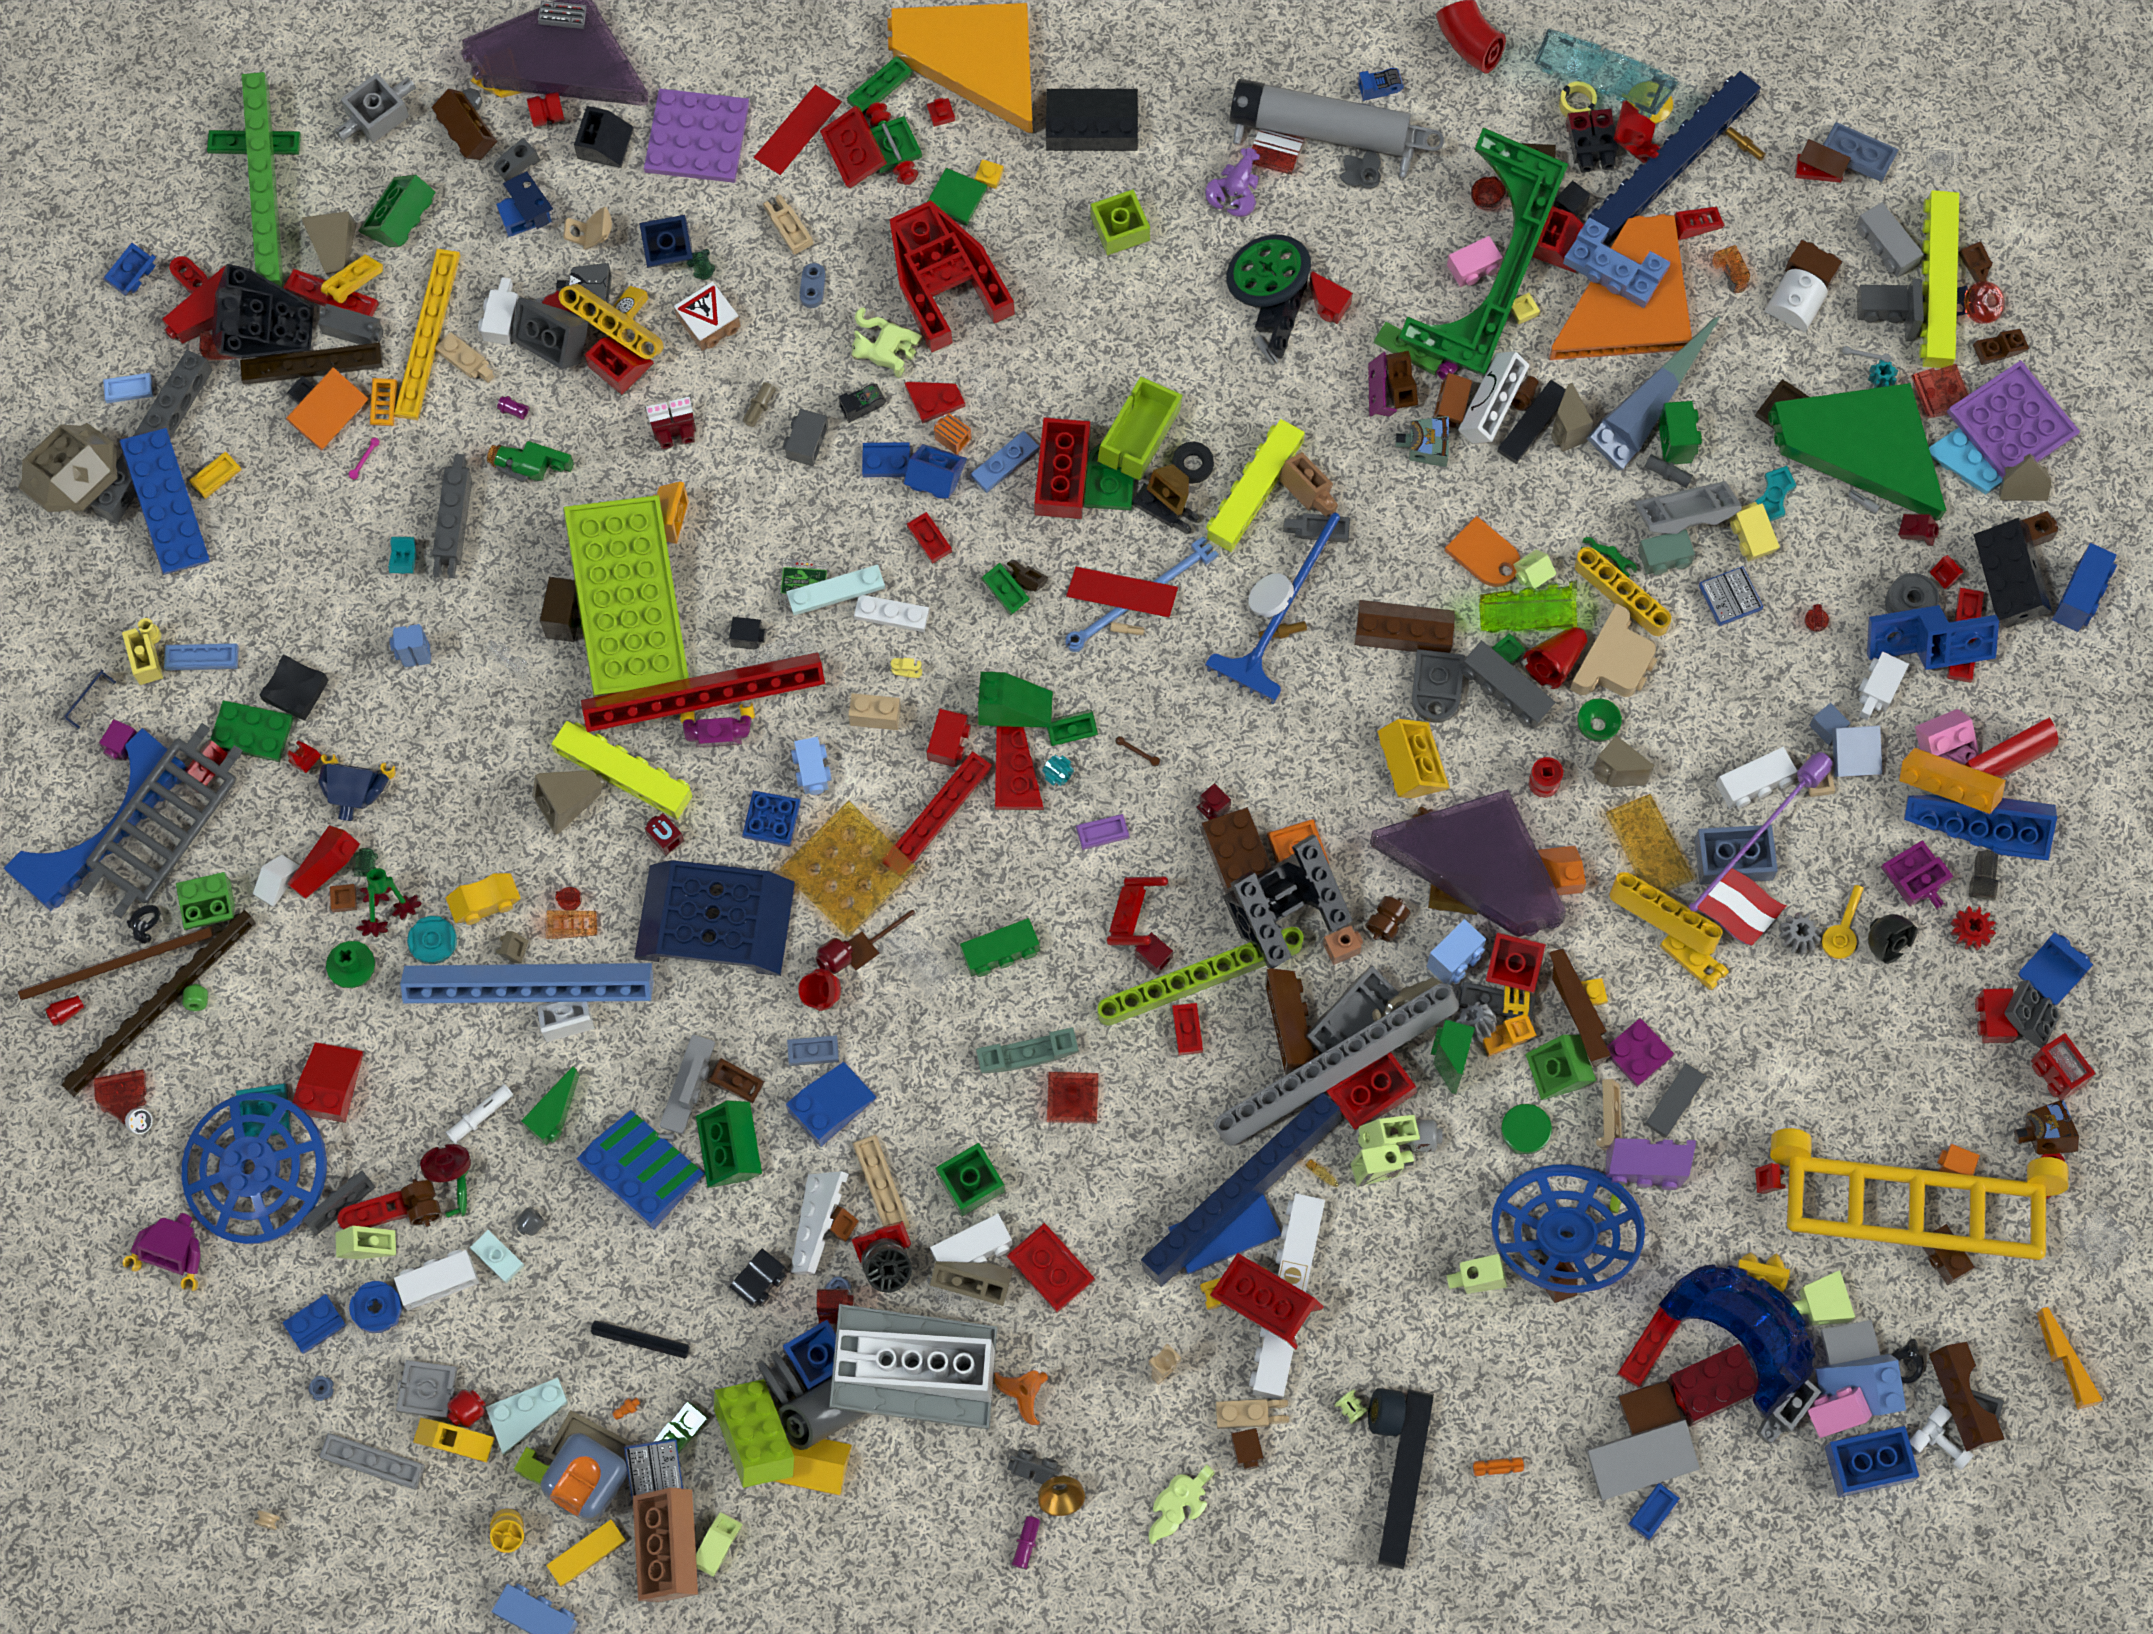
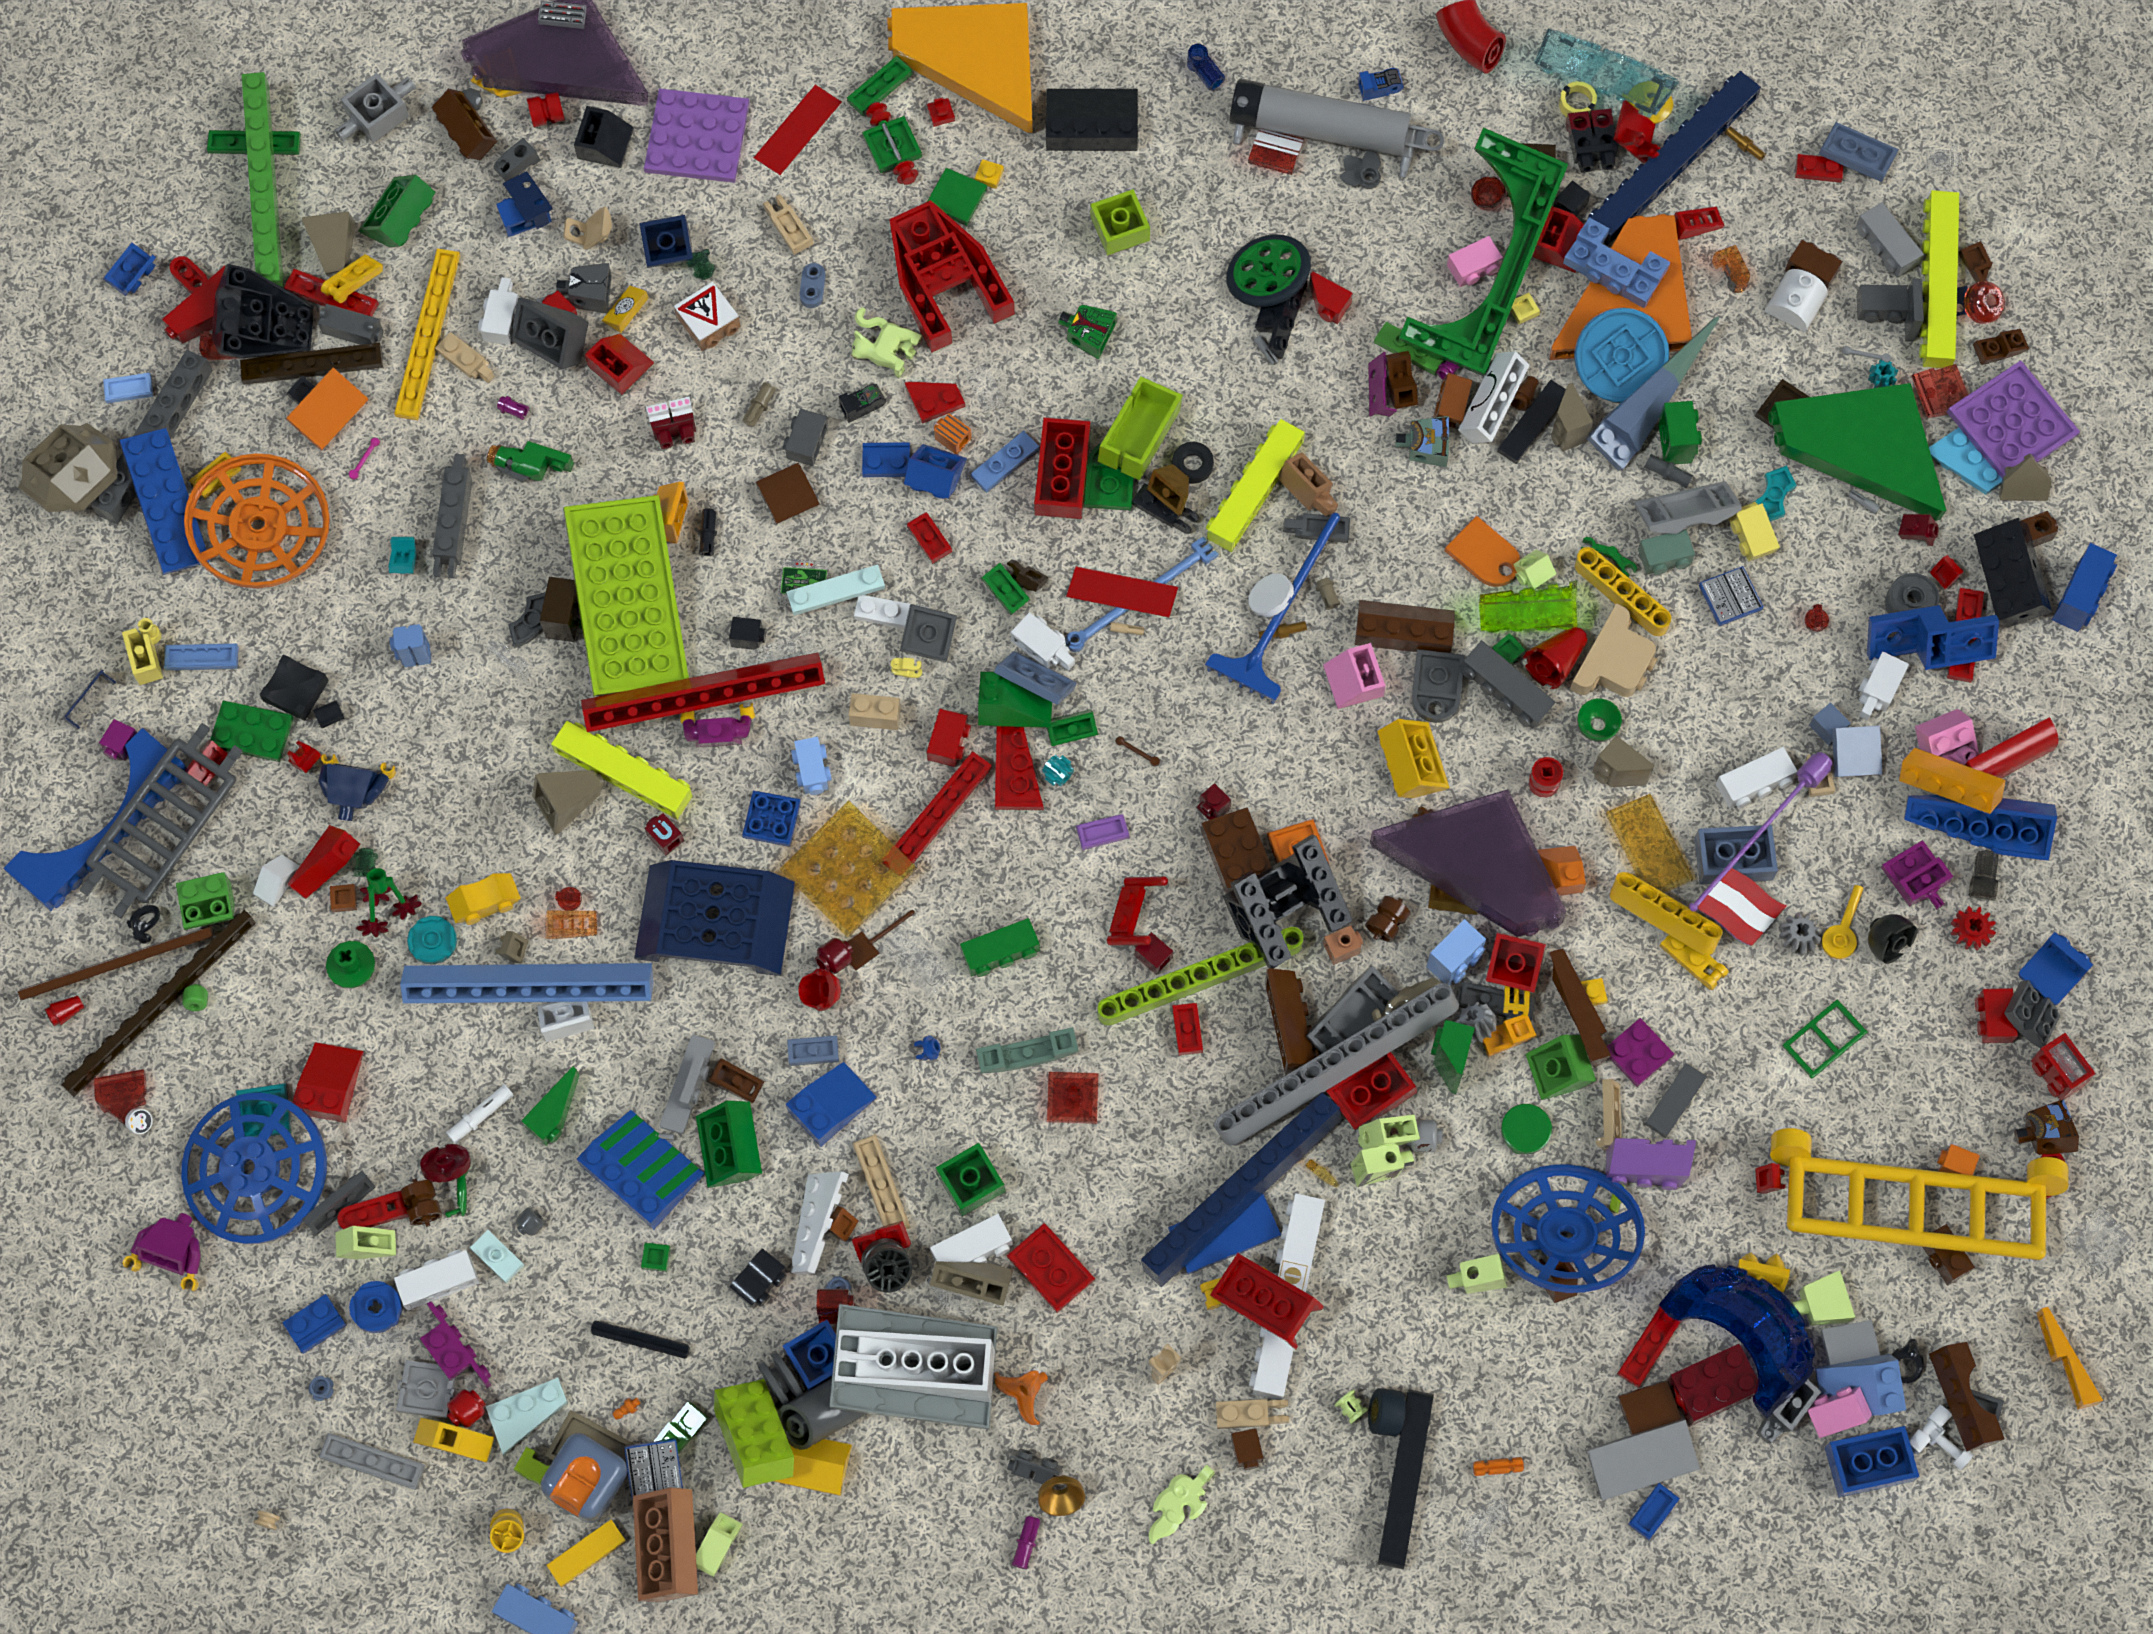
light orange slope [370,378,398,426] -> none
yellow beam [559,284,664,359] -> none
red plate [820,106,887,189] -> none
medium lavender animal [1205,147,1260,217] -> none
reddish brown tile [1799,139,1851,179] -> none
none -> orange dish [184,453,330,588]
none -> black piece [313,700,345,728]
none -> magenta bracket [420,1301,492,1389]
none -> dark grey tile [508,592,546,648]
none -> green tile [641,1243,671,1272]
none -> black axle [698,508,717,556]
none -> reddish brown slope [755,462,820,524]
none -> dark grey tile [899,604,957,663]
none -> blue plate [914,1035,940,1061]
none -> sand blue tile [994,651,1077,705]
none -> white hinge [1010,612,1075,671]
none -> green torso [1058,305,1117,359]
none -> clear blue piece [1187,44,1225,90]
none -> dark tan pin [1316,578,1341,610]
none -> bright pink slope [1323,643,1386,709]
none -> dark azure plate [1574,308,1669,403]
none -> green window [1782,999,1868,1079]

